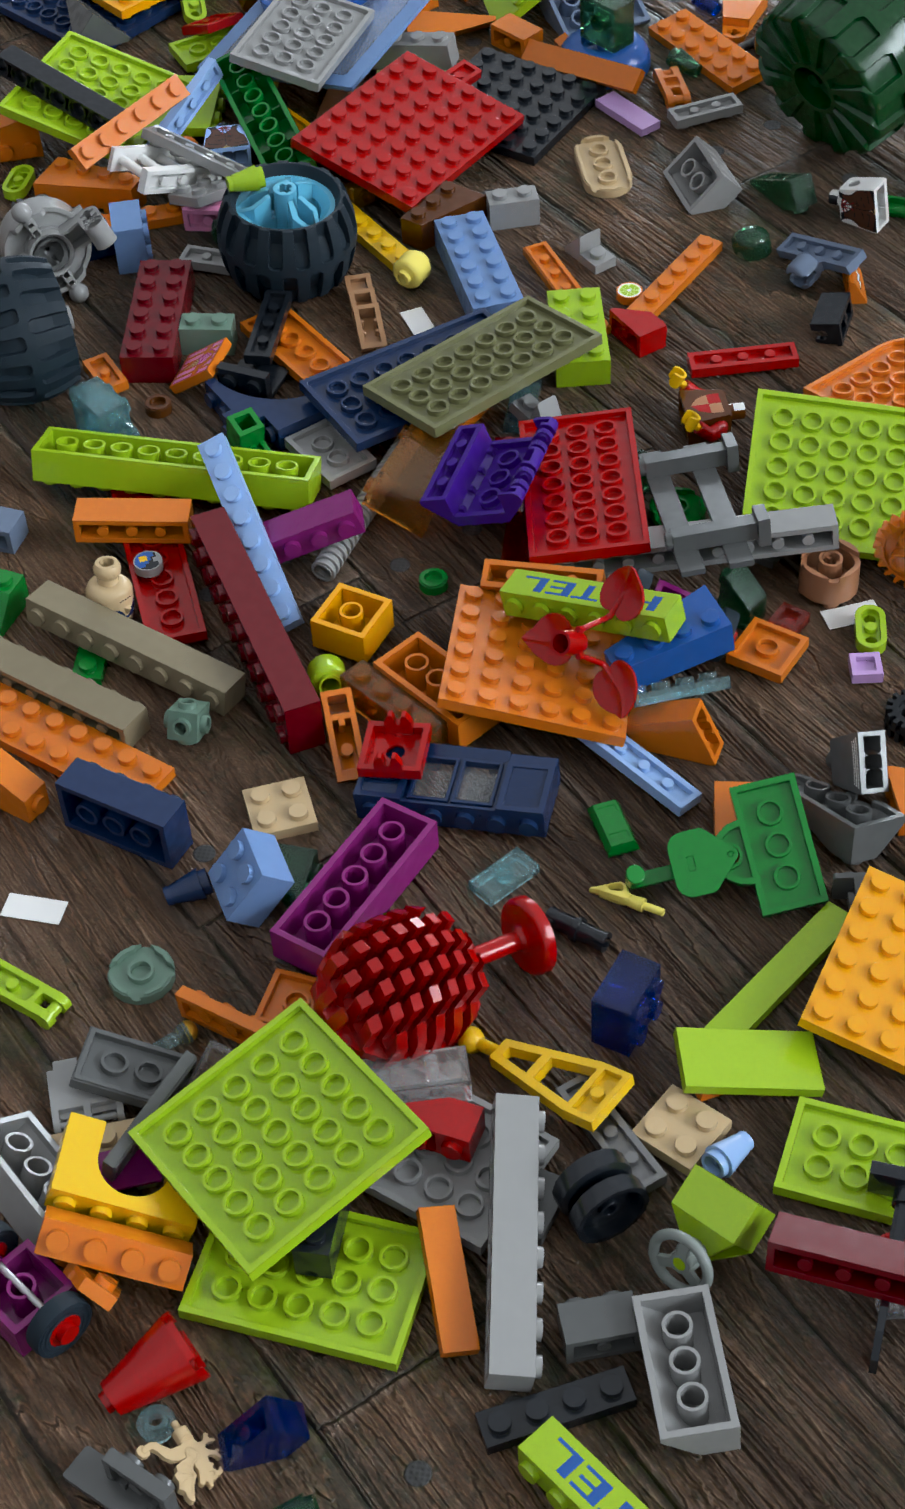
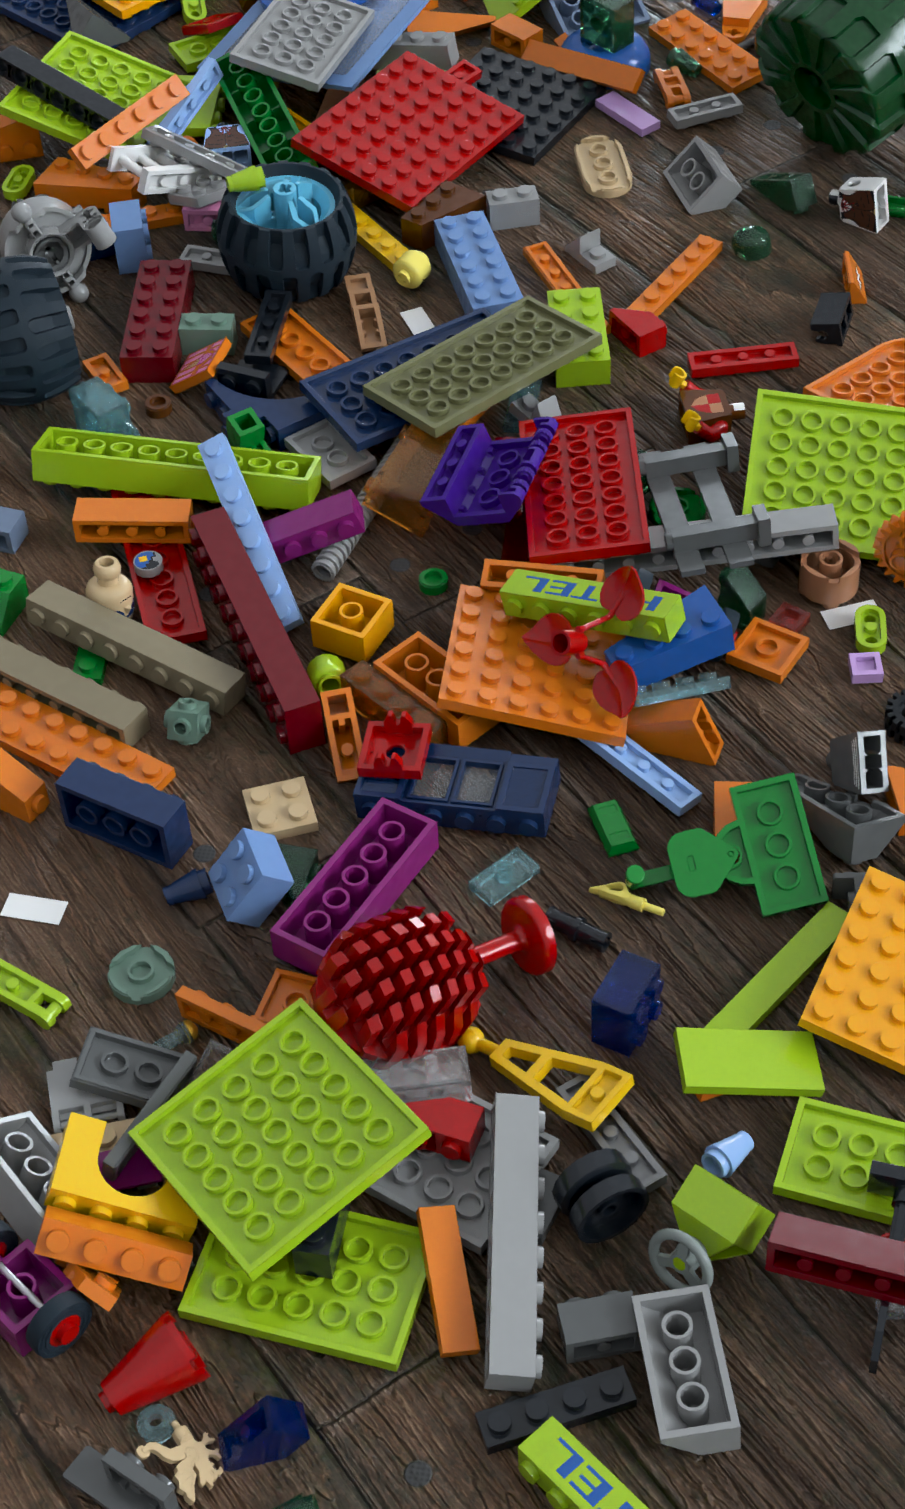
tile [616,282,643,306] -> none
tan plate [632,1084,732,1176] -> none
sand blue plate [776,232,867,289] -> none

